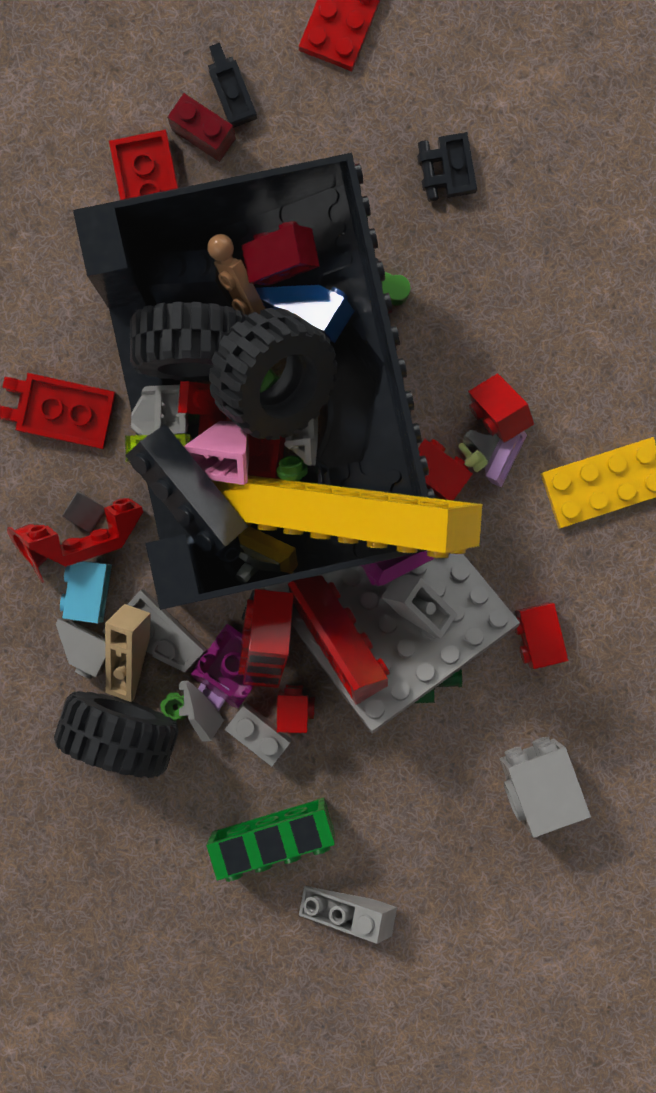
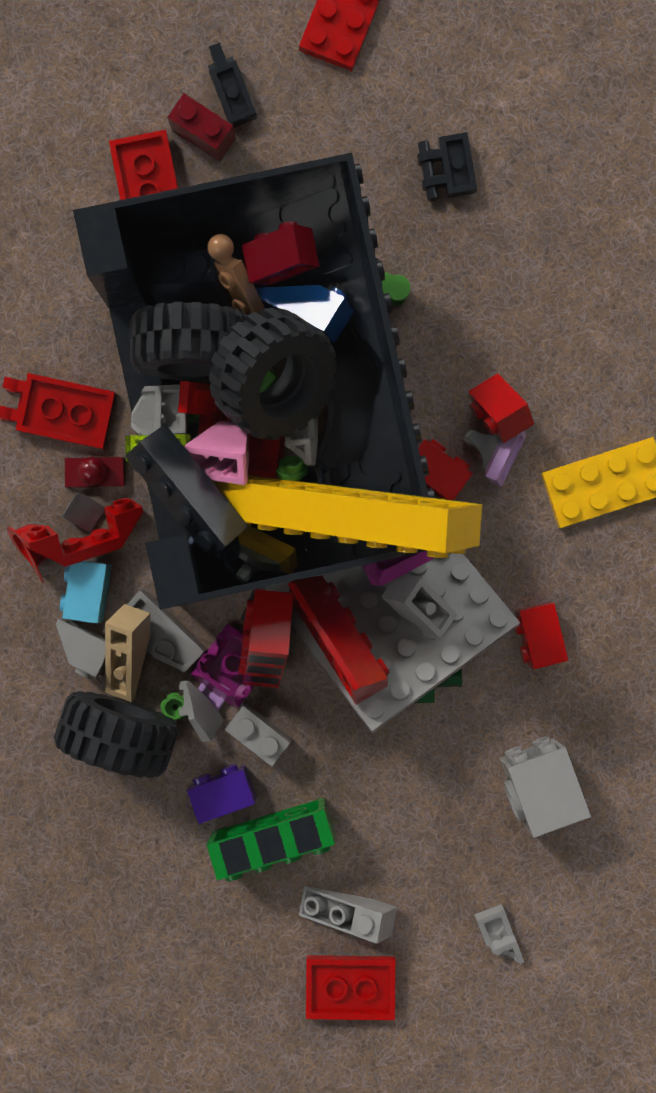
red brick [277,684,315,733] -> none
yellowish green hand [458,443,488,472] -> none
none -> dark red tile [64,457,125,488]
none -> dark purple brick [187,764,257,824]
none -> red plate [306,955,396,1020]
none -> light grey slope [474,904,524,964]

